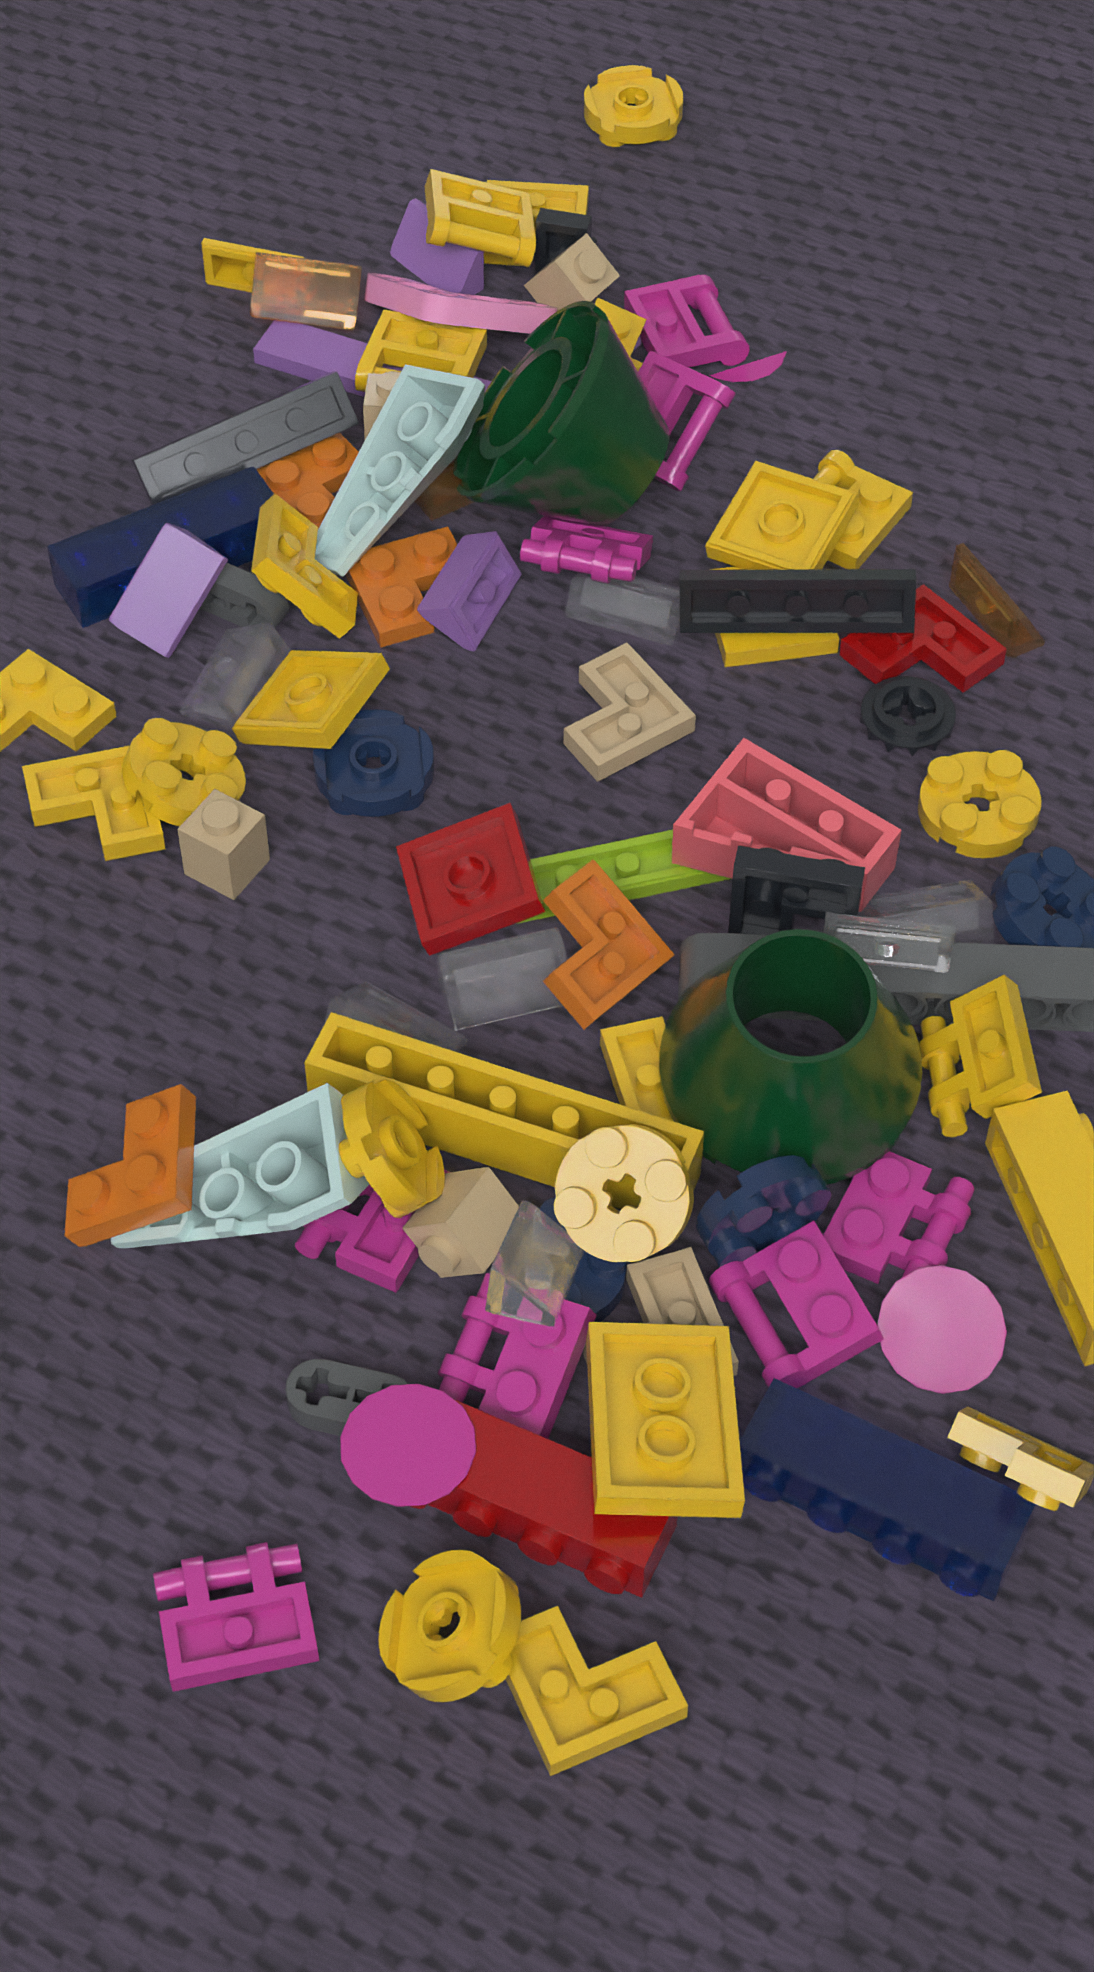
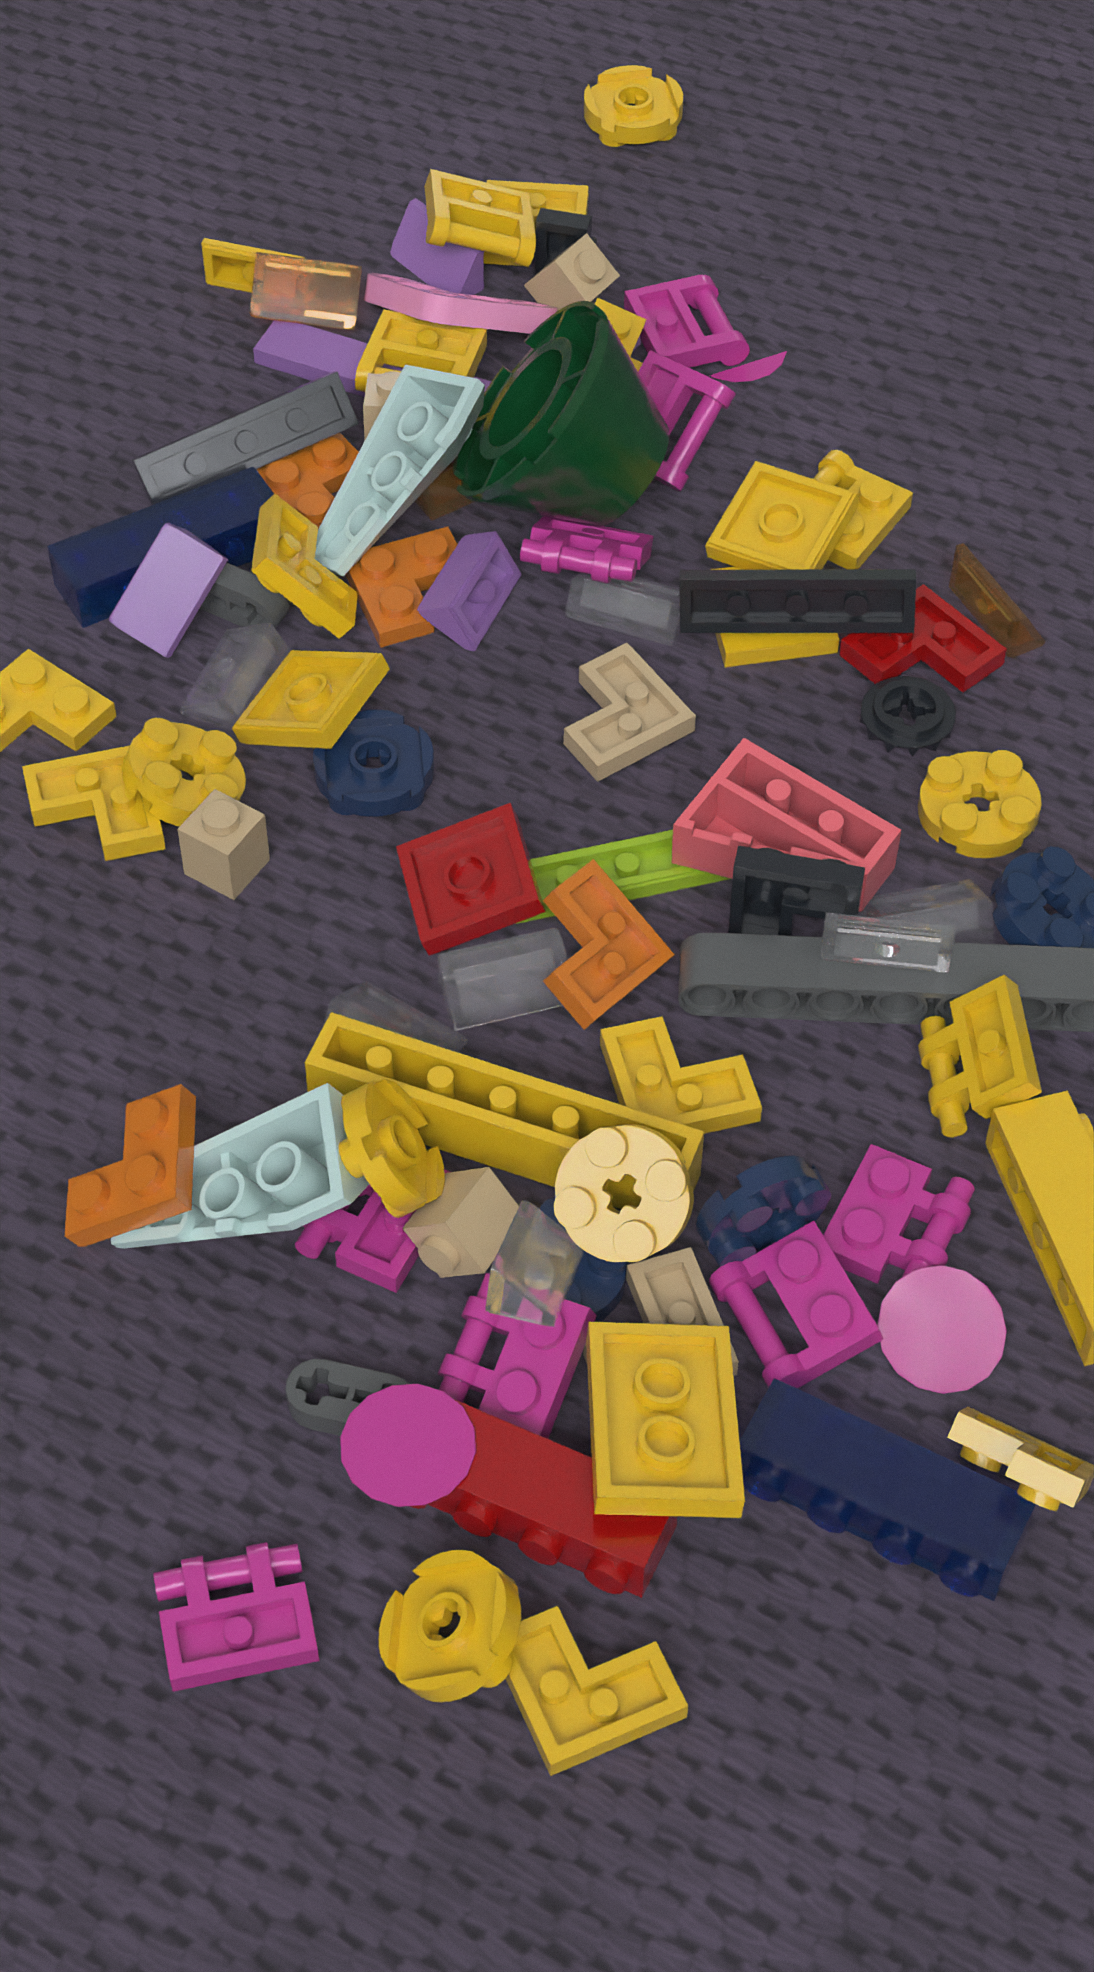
dark green cone [659,929,922,1185] -> none

